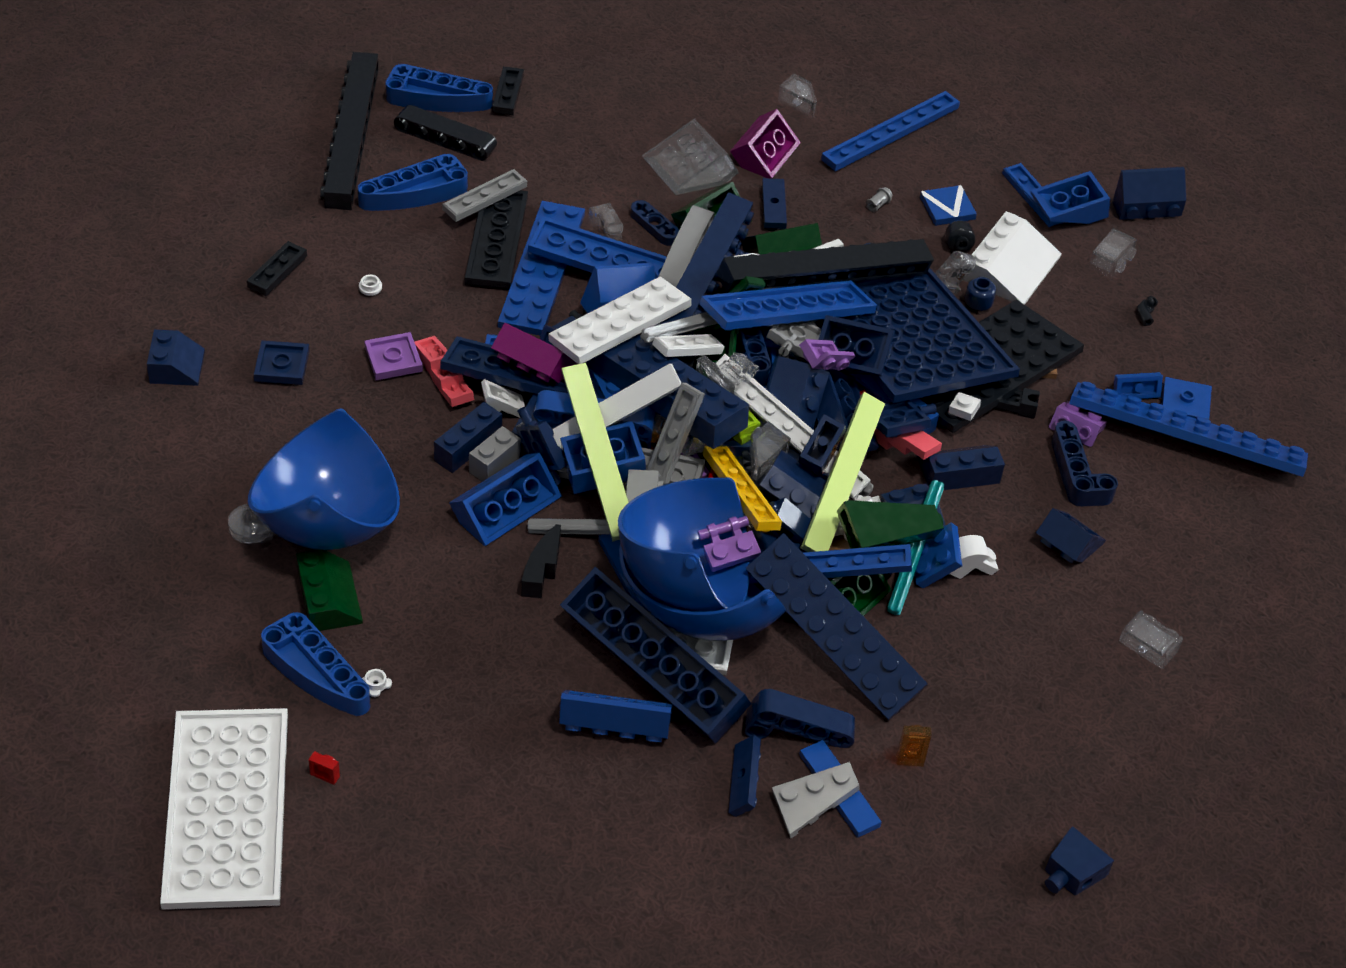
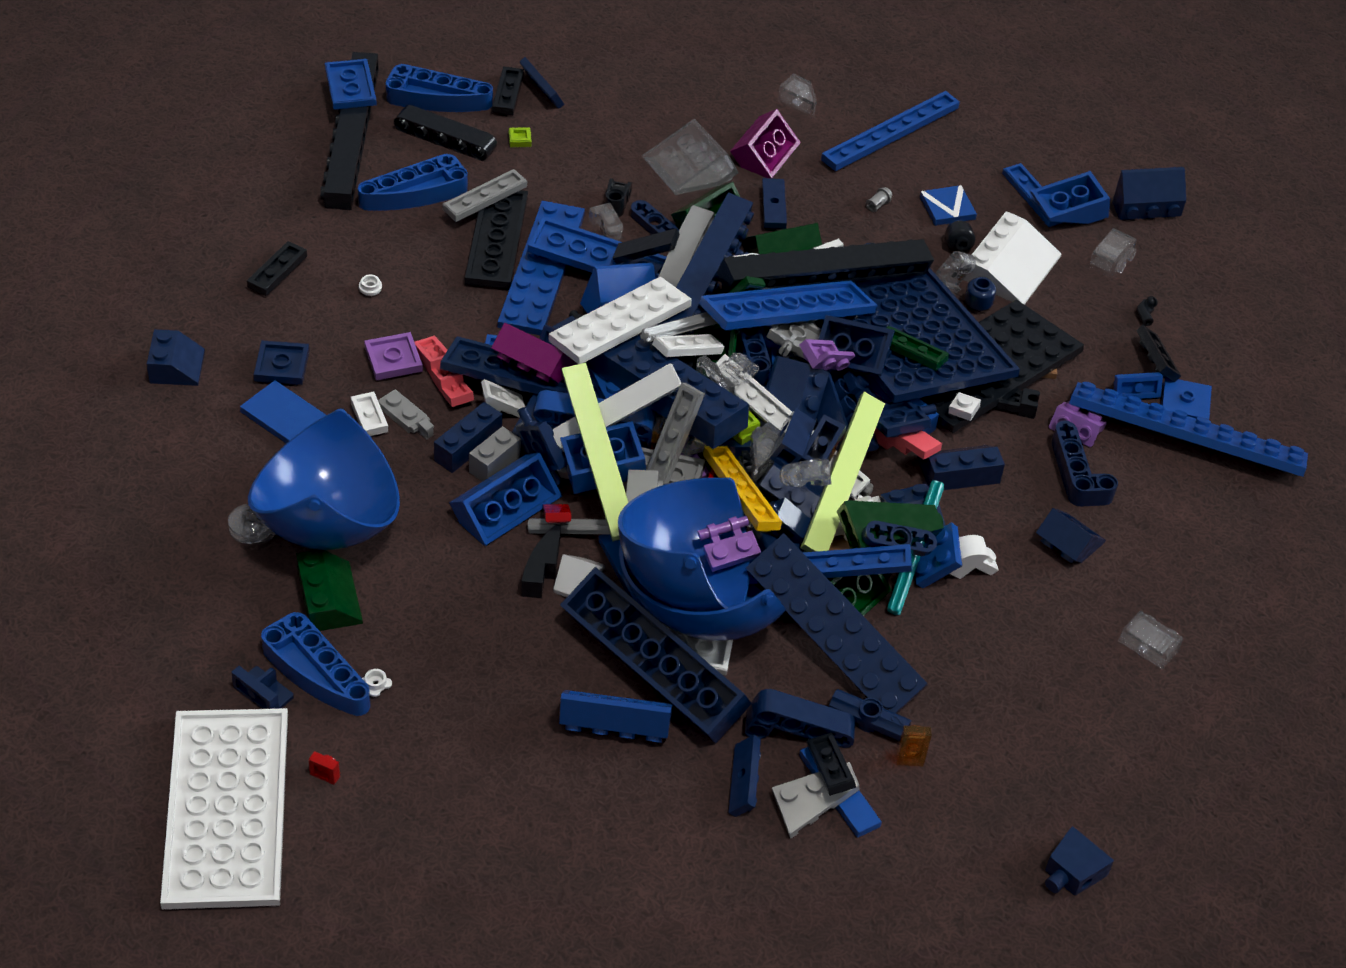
none -> dark blue panel [231,666,294,709]
none -> blue tile [240,380,326,443]
none -> blue tile [325,59,377,109]
none -> white plate [351,392,388,436]
none -> light grey hinge [378,389,434,440]
none -> lime tile [509,127,532,147]
none -> dark blue tile [520,57,565,108]
none -> red tile [543,504,571,523]
none -> white slope [553,554,605,597]
none -> black piece [604,178,632,218]
none -> black tile [612,228,680,264]
none -> dark blue brick [769,408,816,472]
none -> clear leg [779,458,831,487]
none -> black tile [806,733,856,796]
none -> dark blue piece [829,689,912,742]
none -> dark blue plate [843,370,877,403]
none -> dark blue beam [862,521,937,556]
none -> dark green tile [886,326,949,371]
none -> black plate [1136,325,1181,382]

